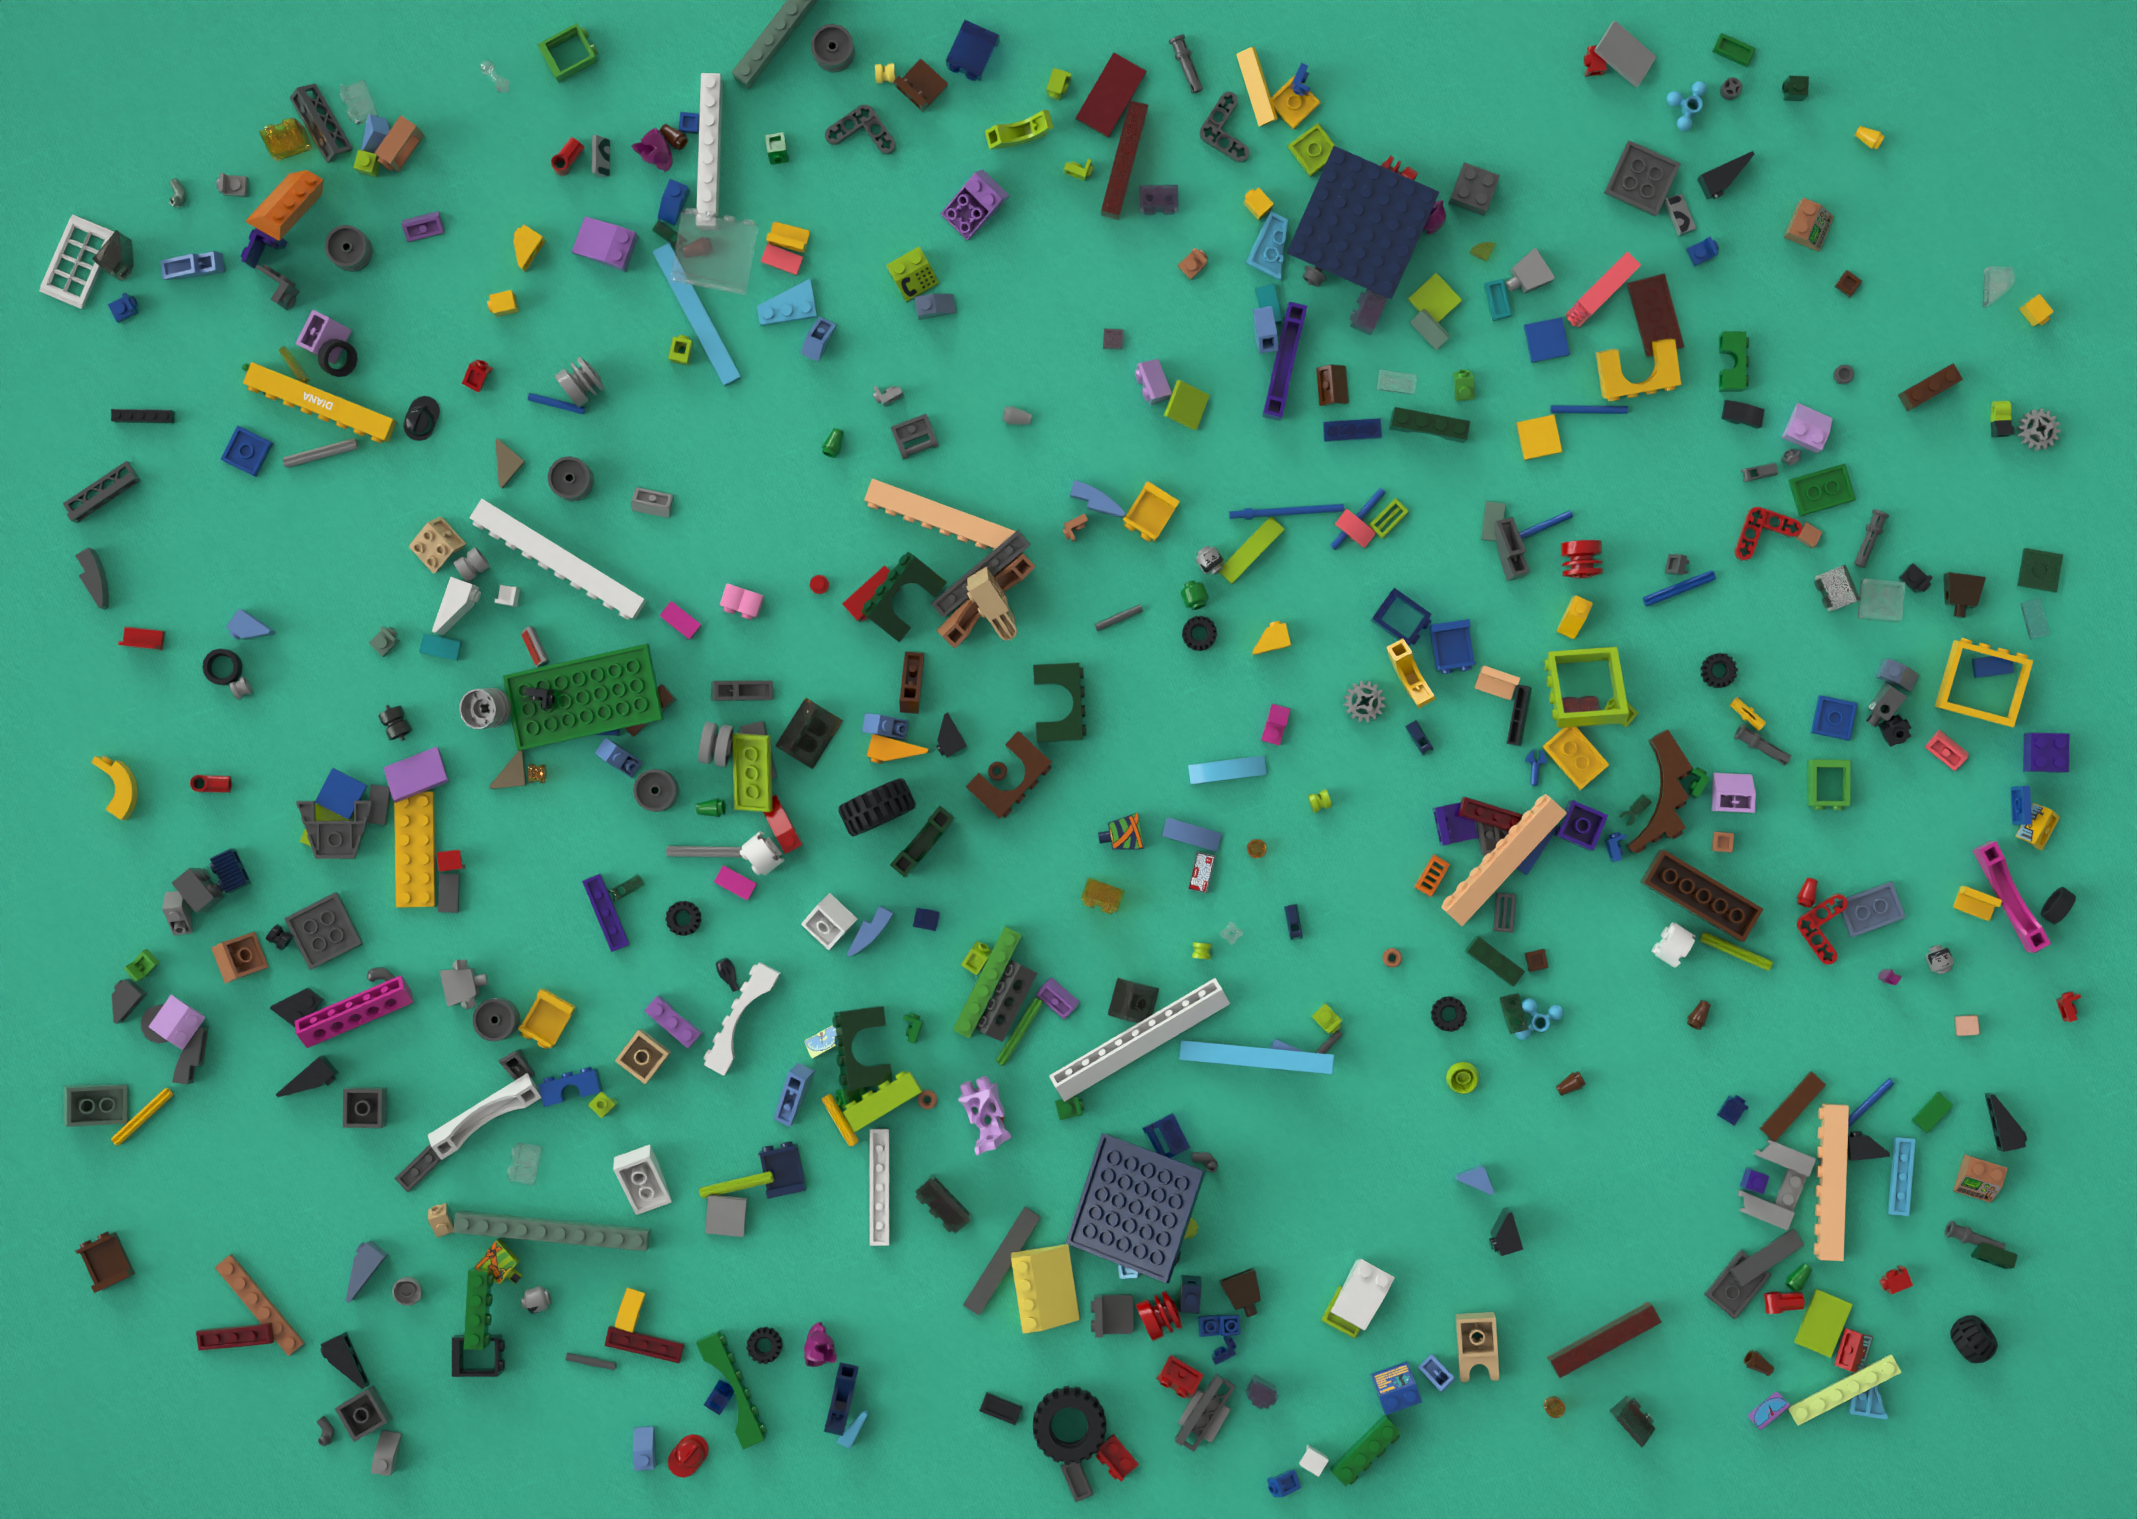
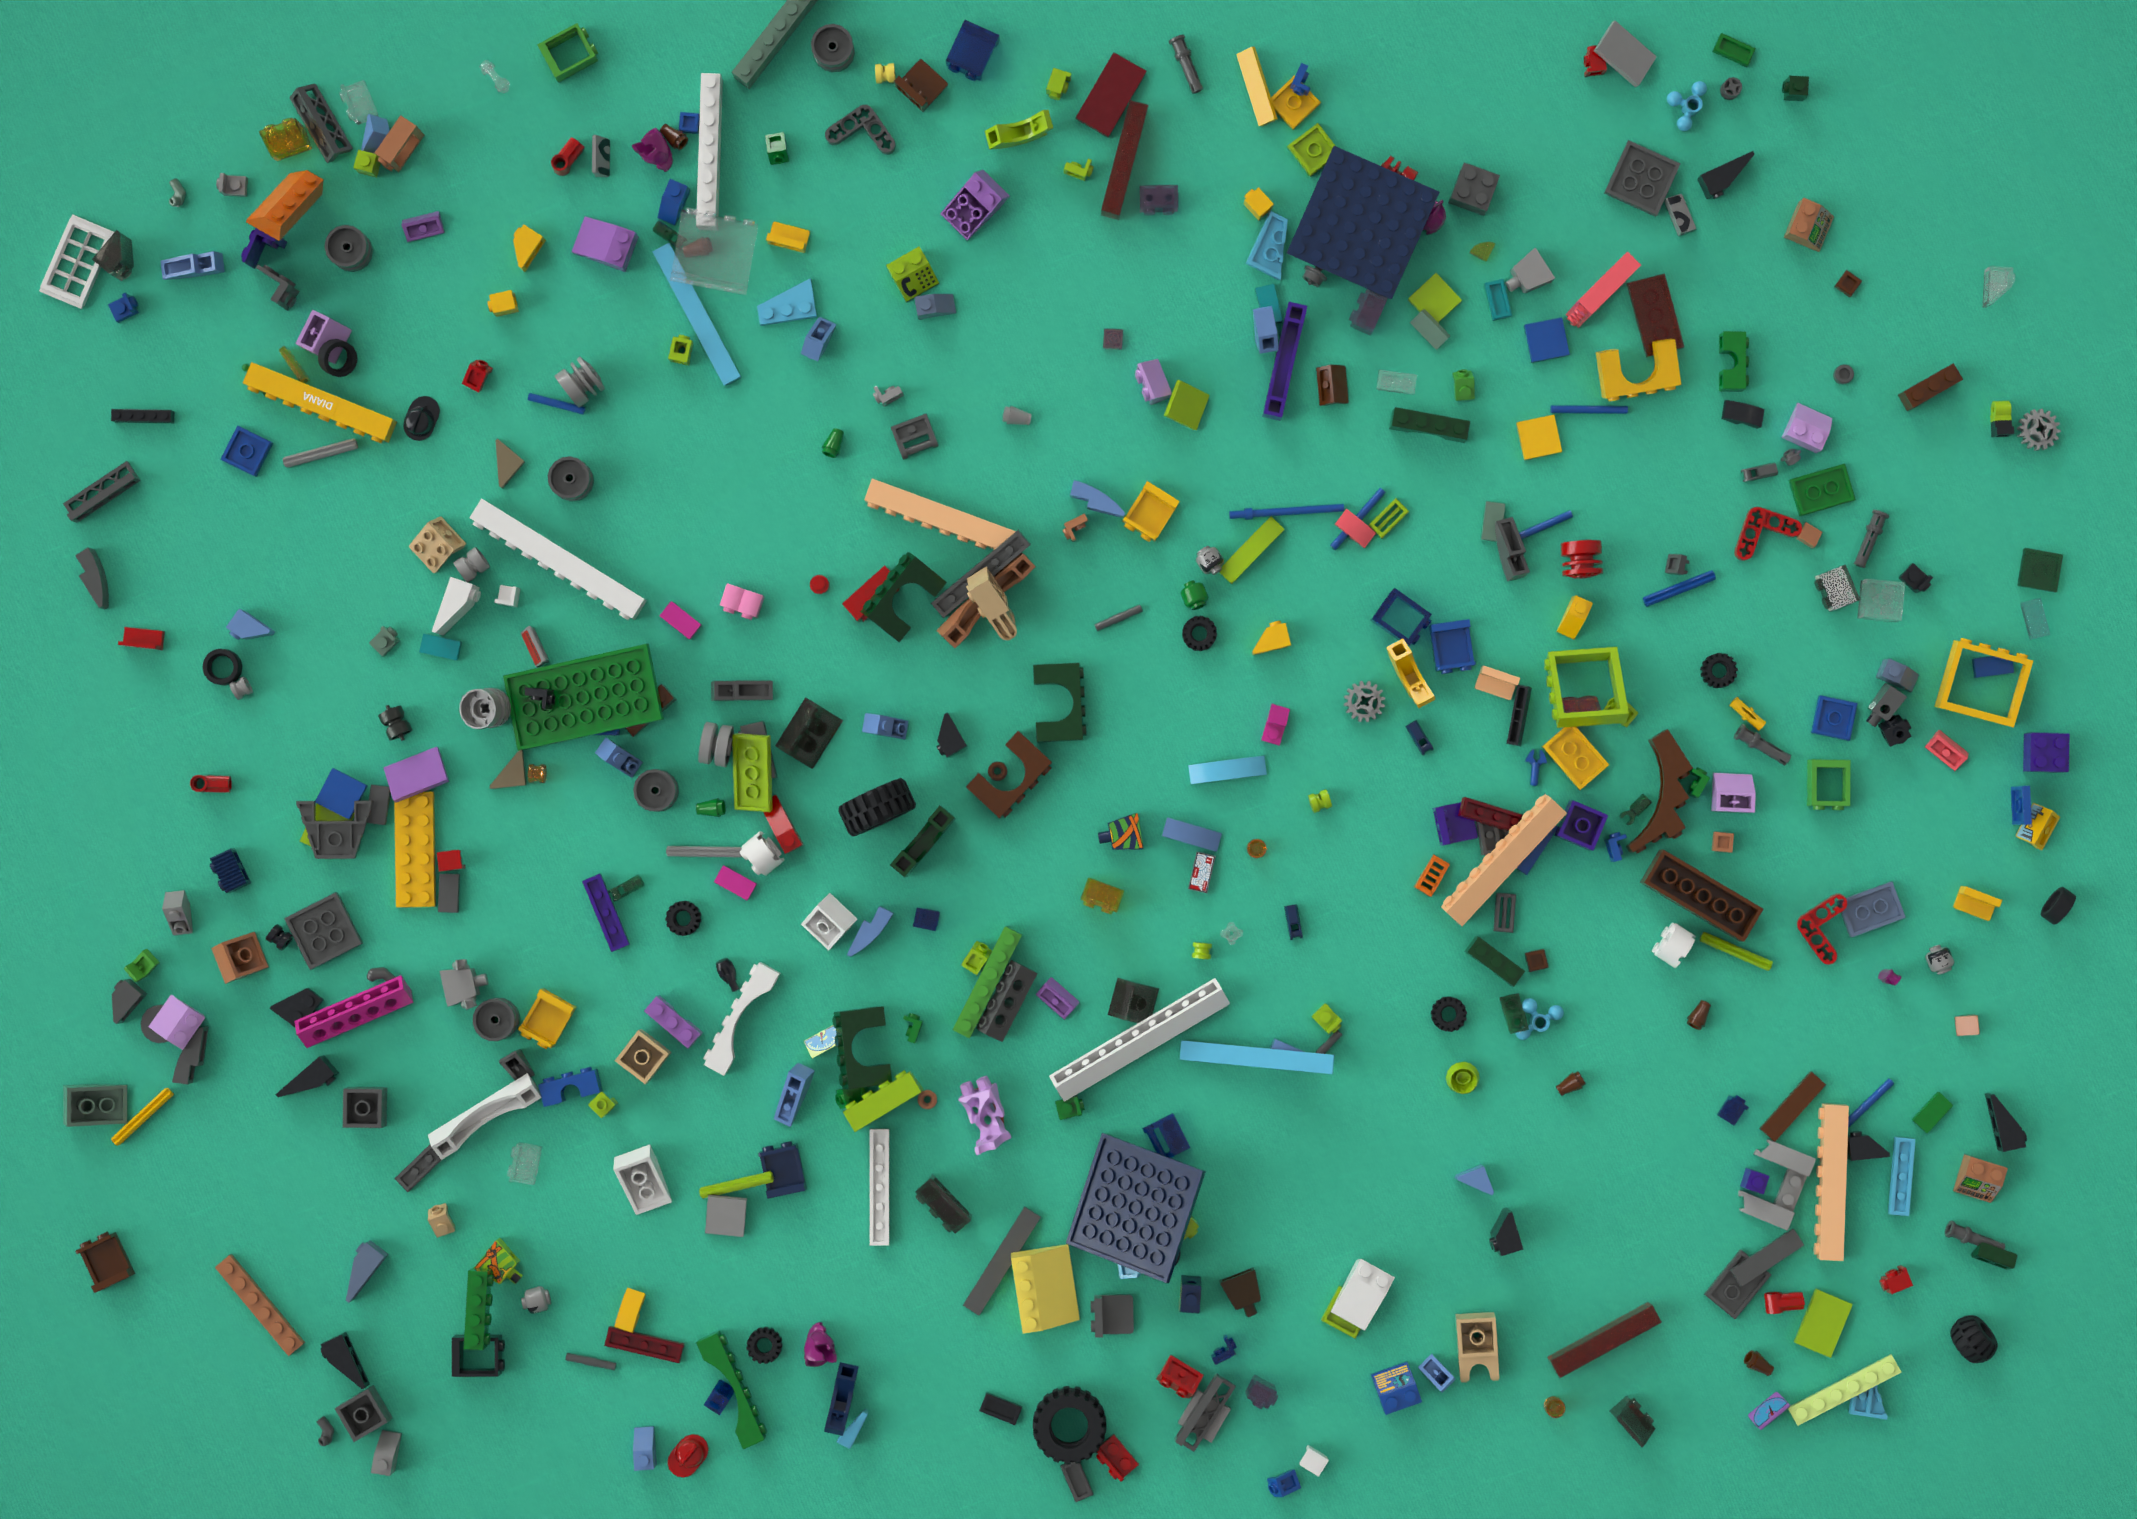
yellow arch [91,755,138,820] -> none
dark grey brick [172,868,225,913] -> none
dark red tile [196,1323,274,1351] -> none
light grey hair [392,1276,422,1306] -> none
sand green brick [453,1211,651,1251] -> none
light grey slope [631,487,673,518] -> none
coral tile [761,243,804,276] -> none
yellow axle [821,1094,859,1147] -> none
light orange slope [867,734,929,764] -> none
reddish brown slope [899,652,924,714] -> none
bright green axle [996,998,1043,1066] -> none
red wheel [1136,1290,1183,1341] -> none
nougat bracket [1177,248,1208,280] -> none
dark grey arm [1192,1152,1218,1173] -> none
blue slope [1198,1315,1240,1337] -> none
dark grey beam [1200,92,1249,163] -> none
clear blue plate [1323,418,1382,442] -> none
green brick [1330,1414,1401,1487] -> none
nougat plate [1382,948,1402,967] -> none
blue bracket [1686,237,1719,266] -> none
green cone [1785,1263,1813,1293] -> none
red cone [1796,878,1818,908] -> none
red panel [1834,1328,1873,1372] -> none
yellow cone [1854,125,1885,150] -> none
dark brown torso [1944,572,1986,618] -> none
dark pink arch [1972,841,2051,953] -> none
yellow brick [2019,294,2054,326] -> none
red bracket [2056,991,2081,1022] -> none

